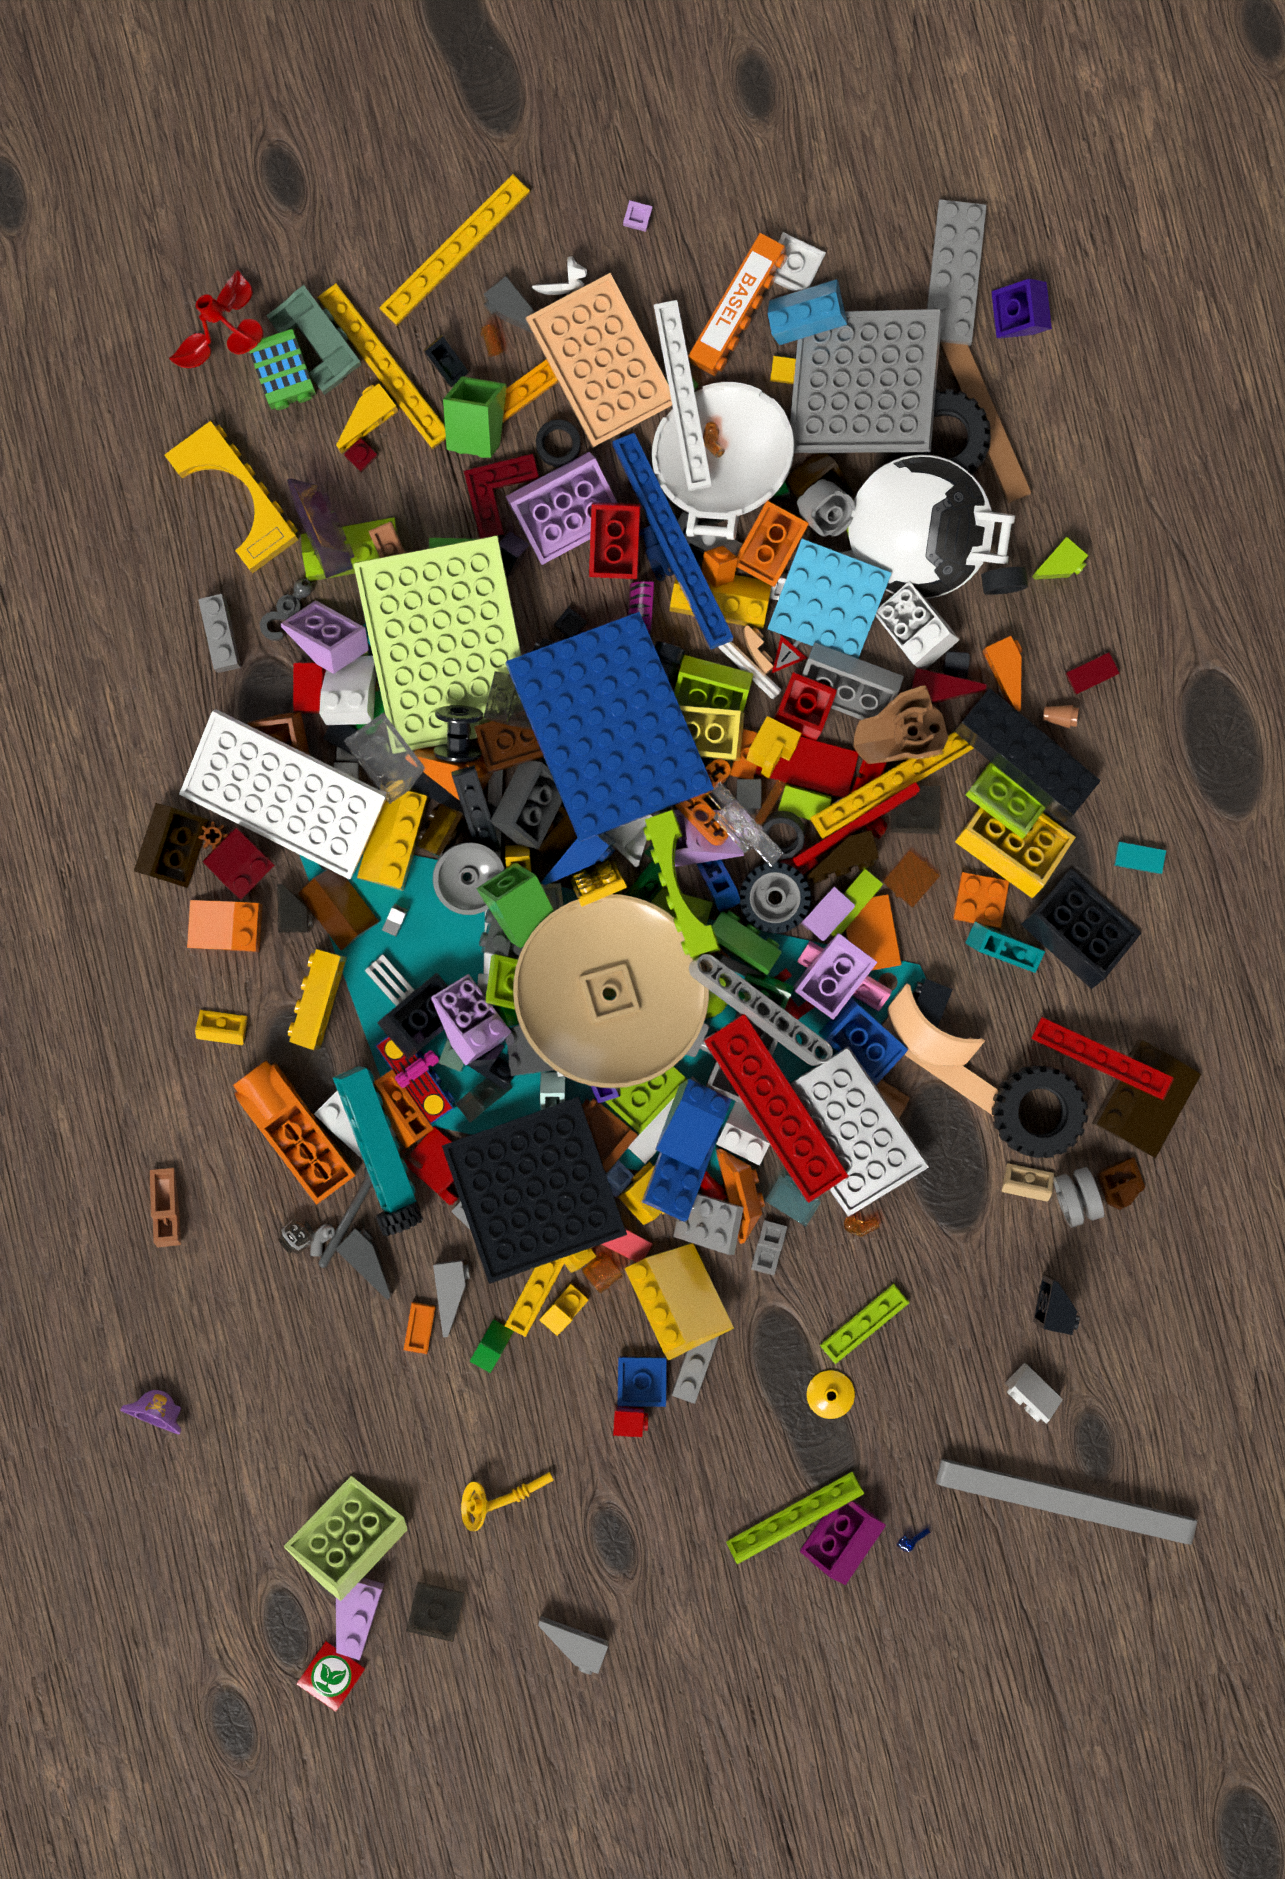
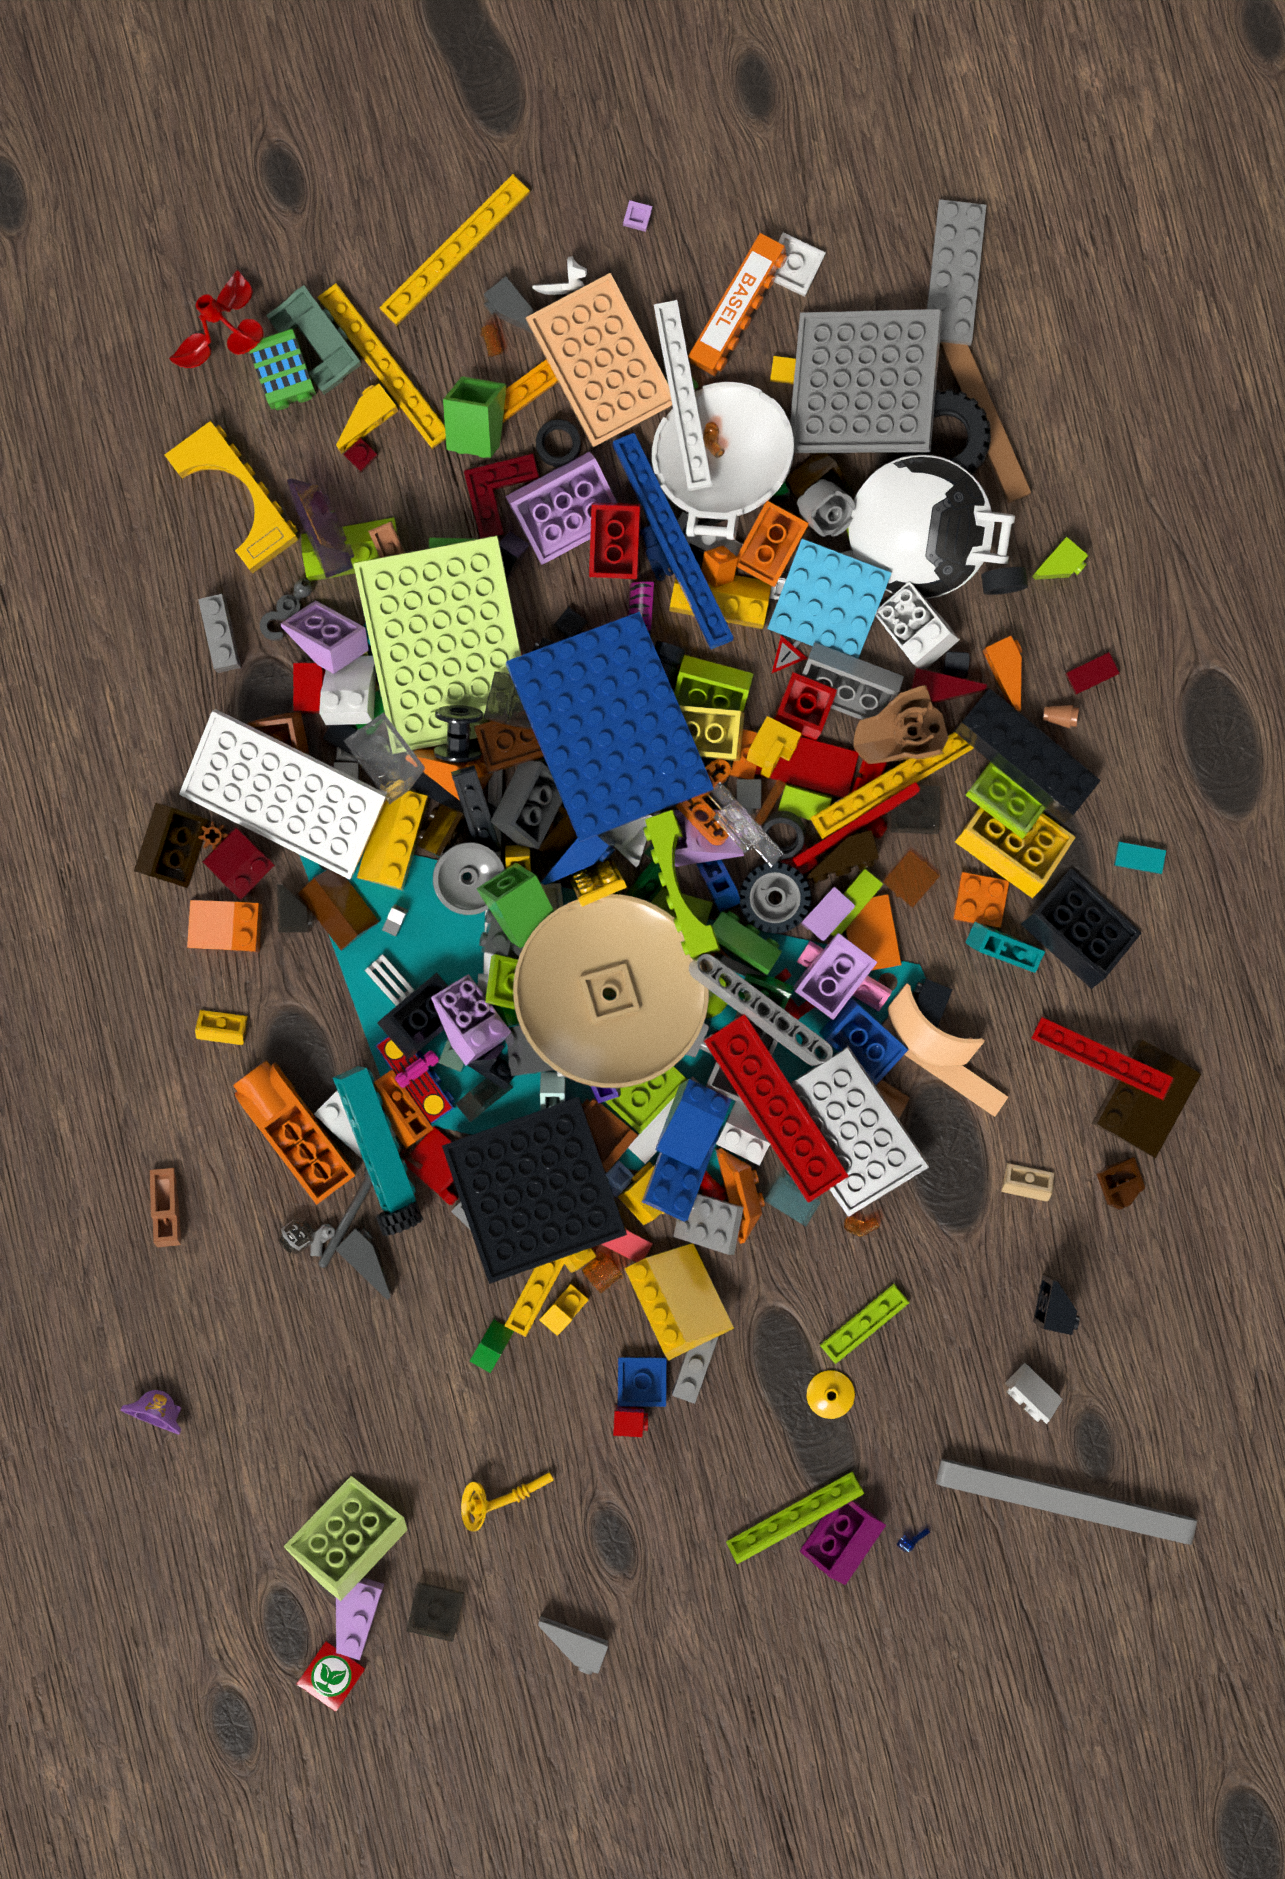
yellow slope [288,949,347,1050] -> none
orange tile [403,1302,436,1354] -> none
black slope [423,335,469,387] -> none
light grey slope [433,1259,470,1338] -> none
white axle [718,641,781,699] -> none
light nougat slope [743,625,773,675] -> none
light grey slope [751,1220,787,1276] -> none
dark azure slope [768,279,848,345] -> none
dark purple slope [991,279,1052,339] -> none
black tyre [992,1066,1088,1158] -> none
light grey wheel [1053,1167,1104,1228] -> none

